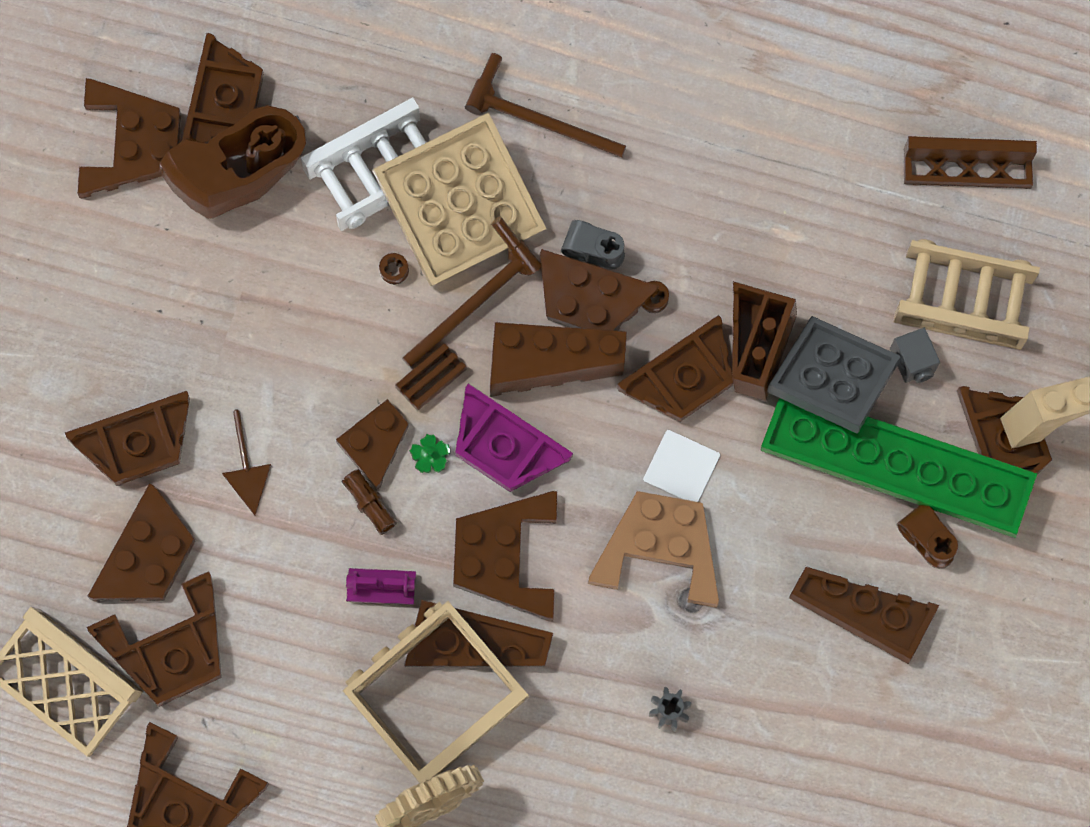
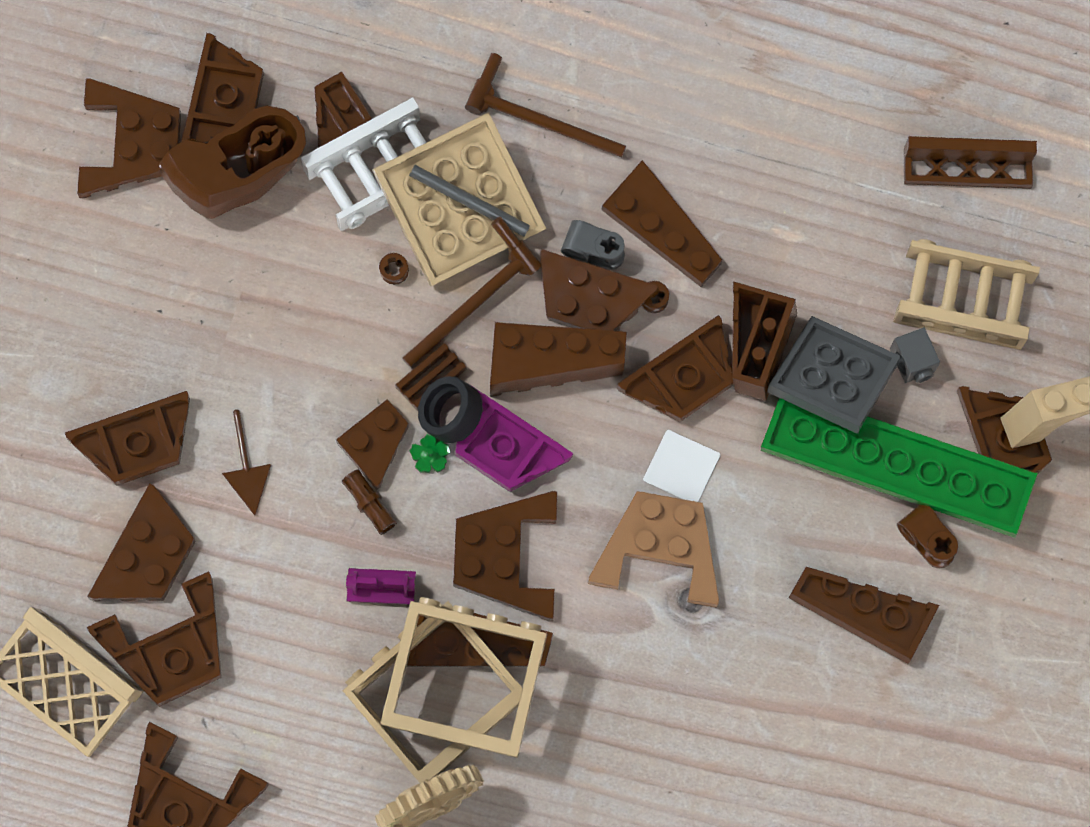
dark grey gear [649,687,692,731] -> none
none -> reddish brown wing [314,71,372,148]
none -> tan window [380,597,547,758]
none -> dark grey bar [409,165,530,237]
none -> black tyre [418,376,483,443]
none -> reddish brown wing [601,160,722,287]

